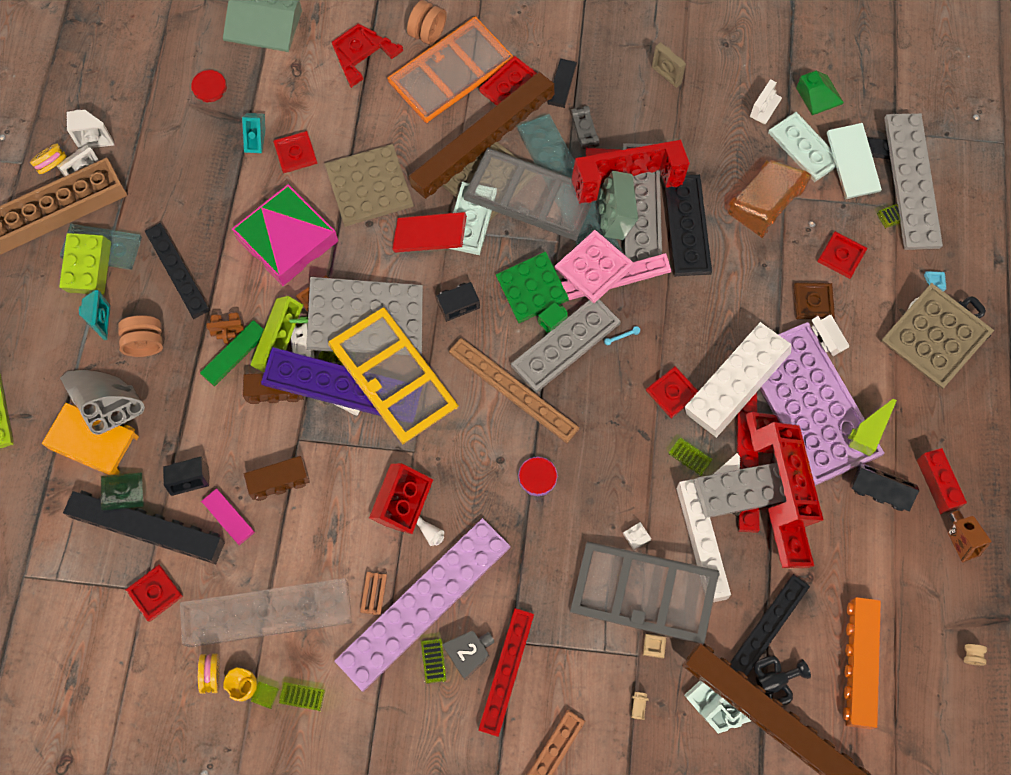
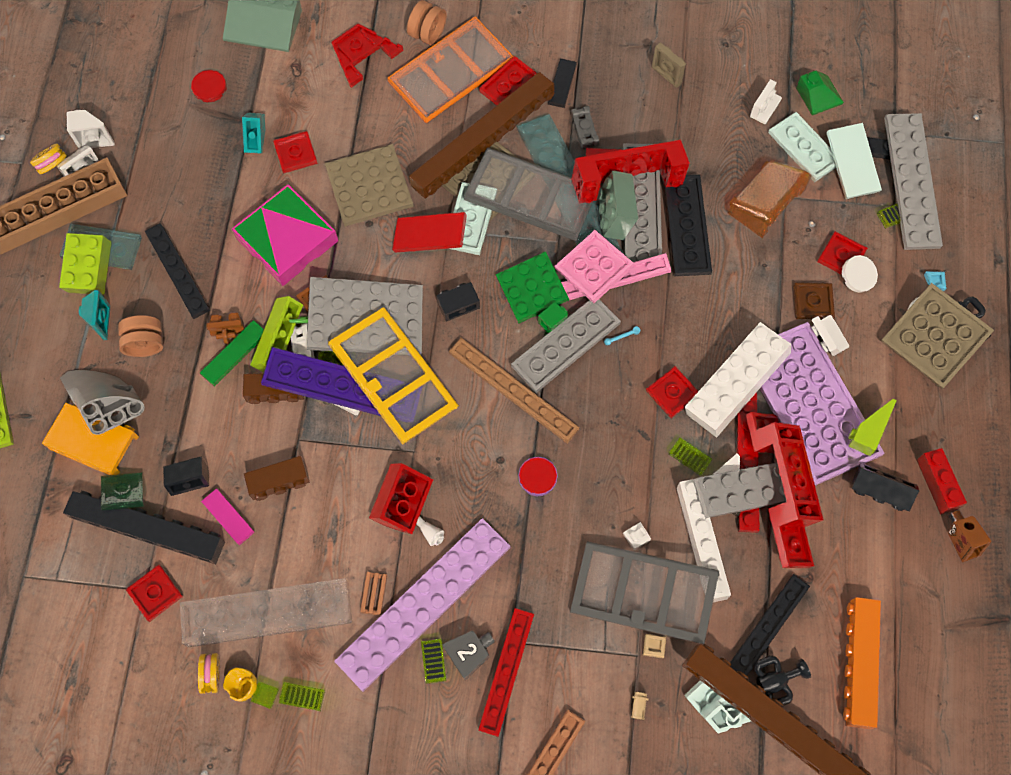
tan wheel [964,644,987,666] -> none
none -> white tile [842,255,878,293]

